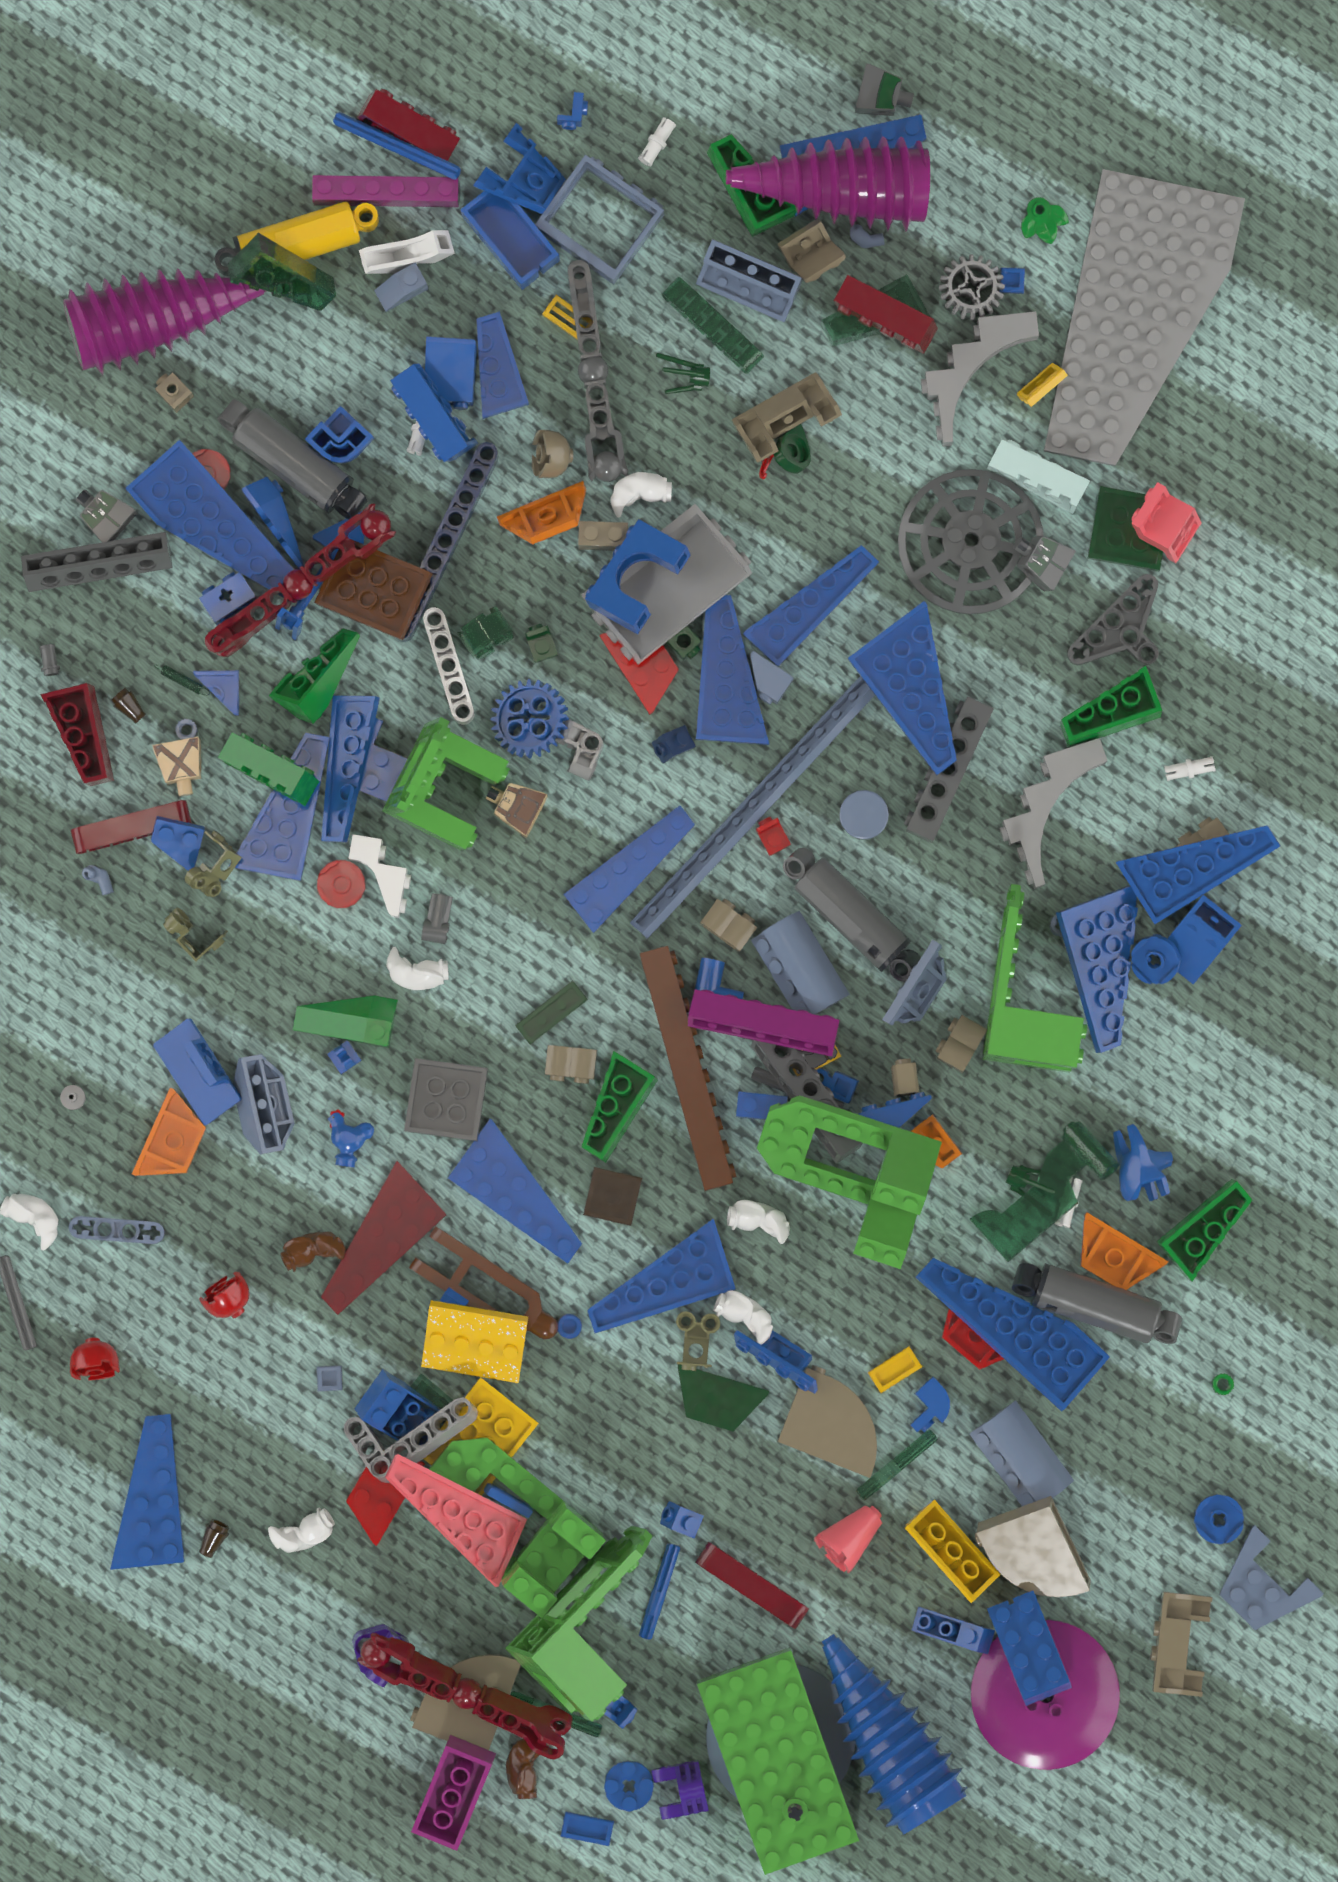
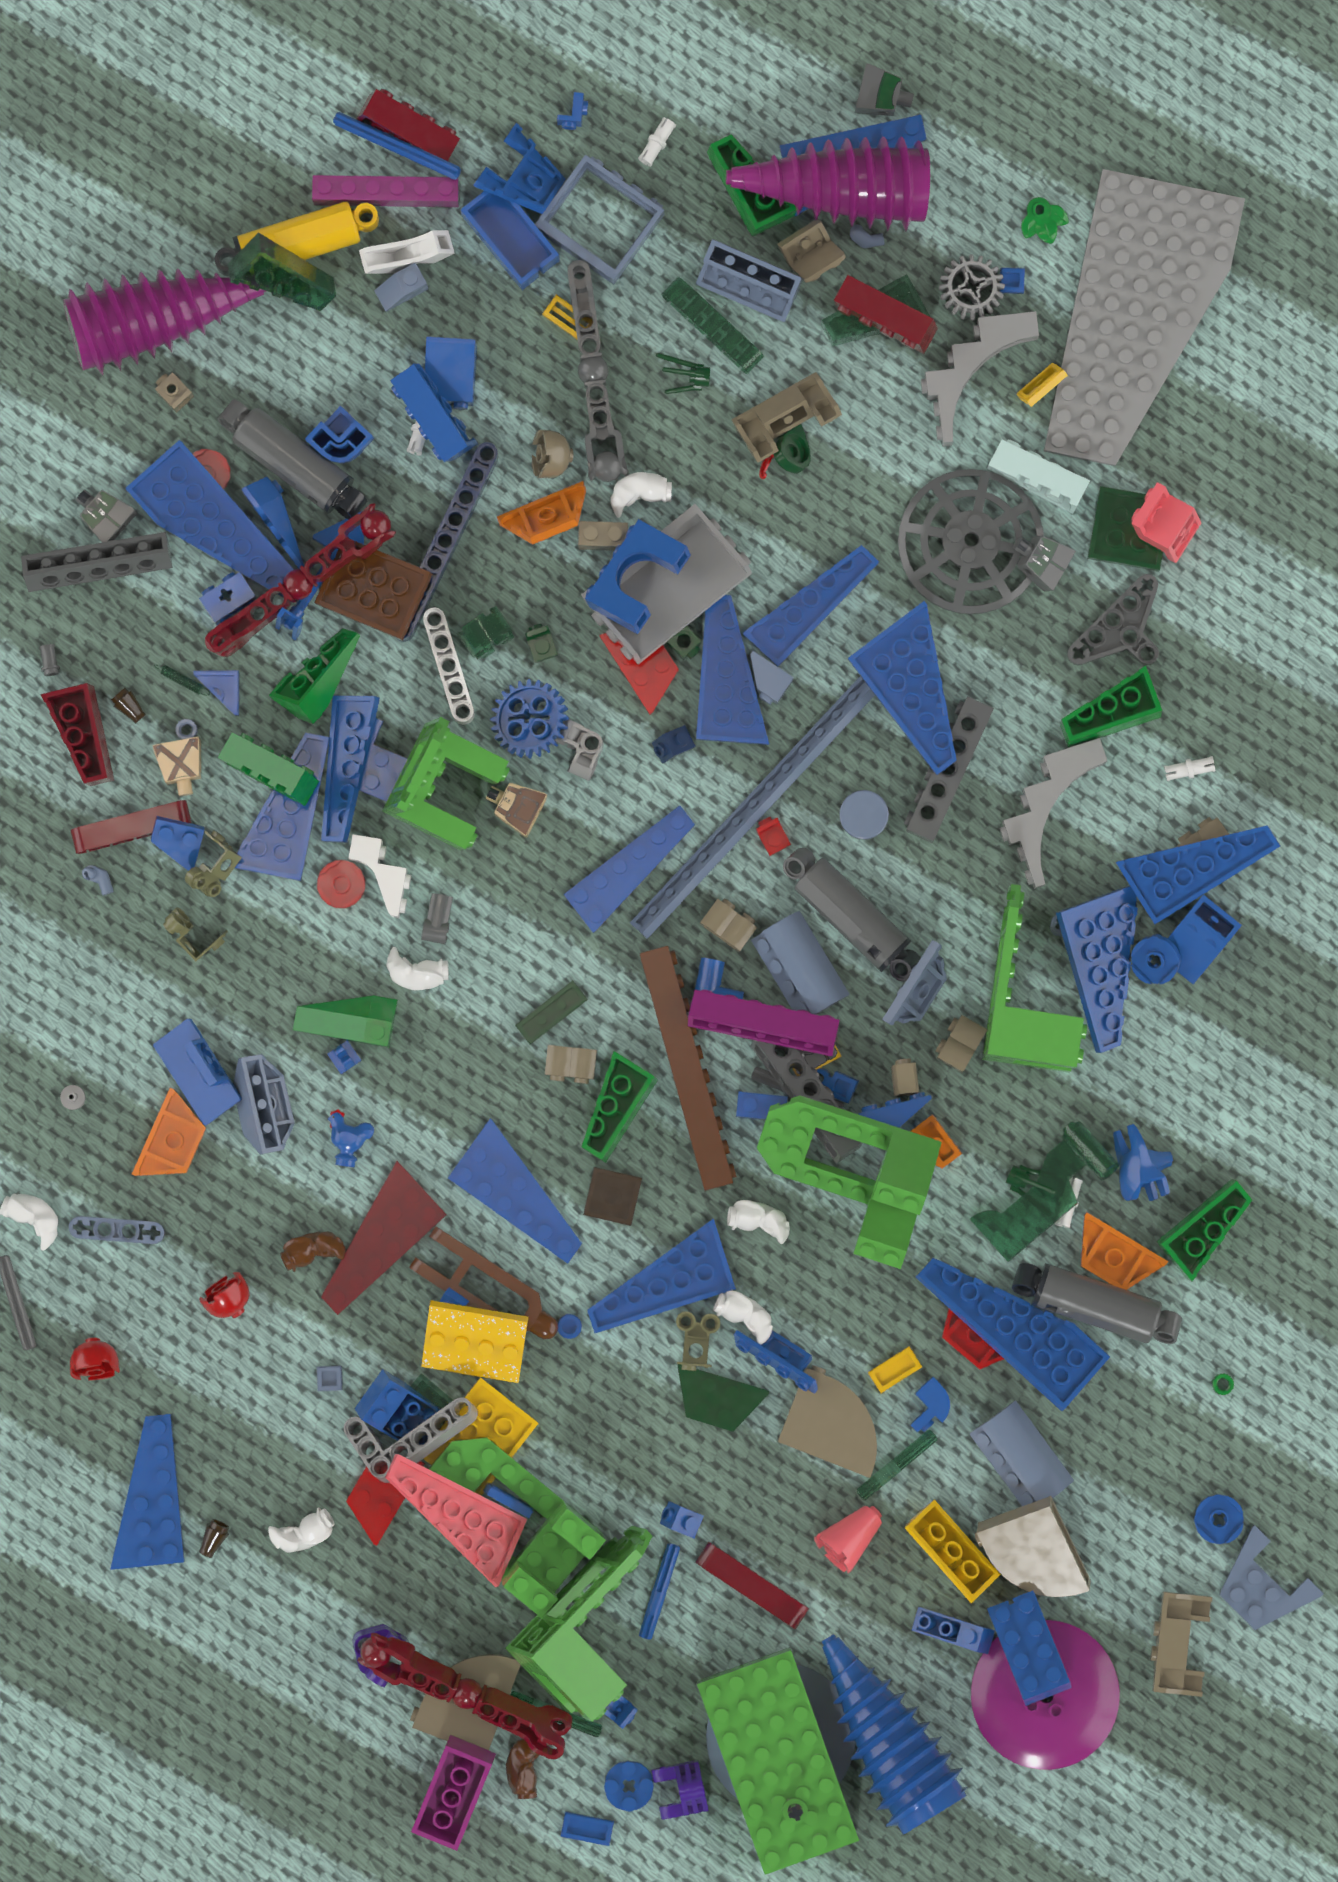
dark grey plate [404,1058,488,1142] -> none
blue wing [476,311,529,419] -> none

